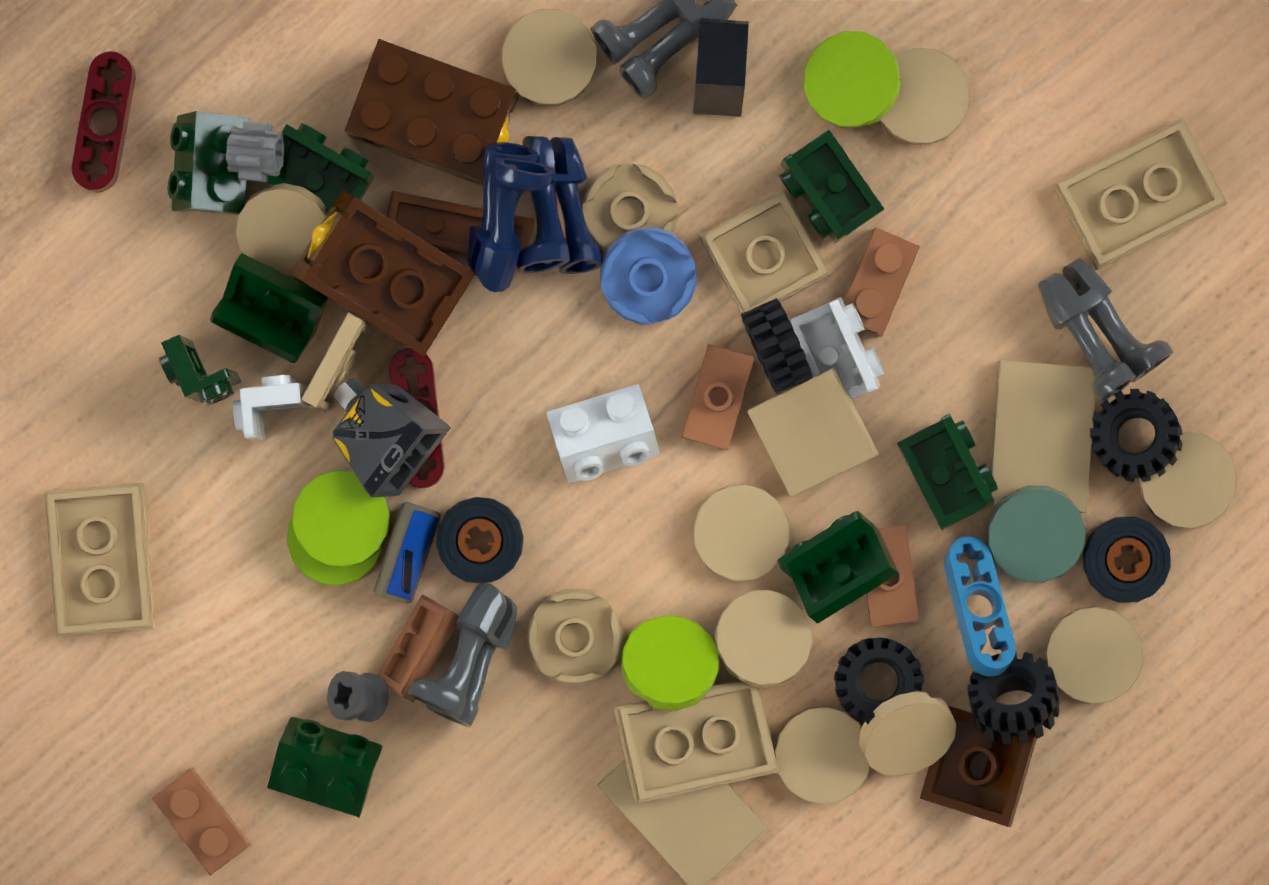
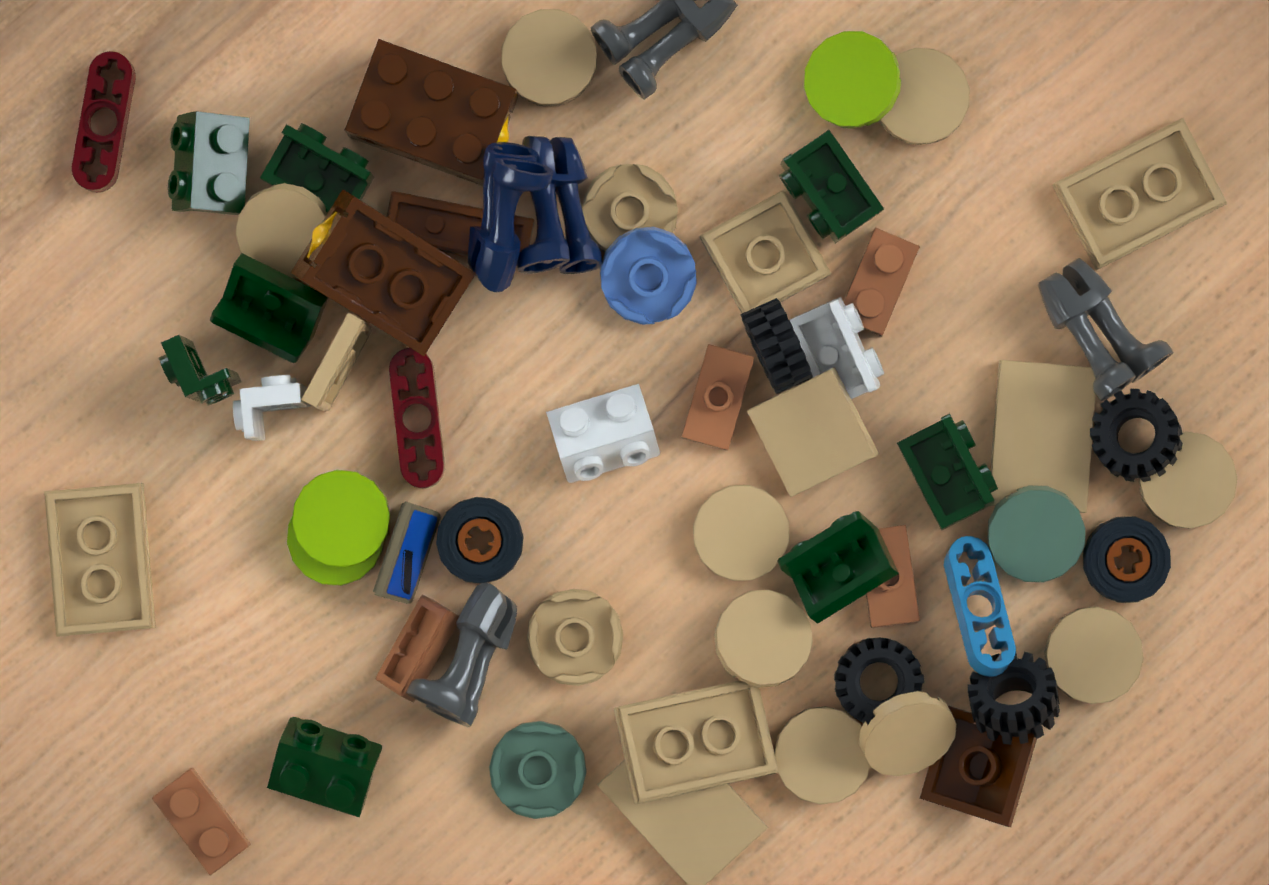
light grey gear [226,122,285,182] -> none
dark grey wheel [327,671,389,722] -> none
dark grey torso [333,379,451,498] -> none
lime tile [622,616,719,710] -> none
black slope [693,18,749,117] -> none
none -> sand green tile [489,721,587,819]

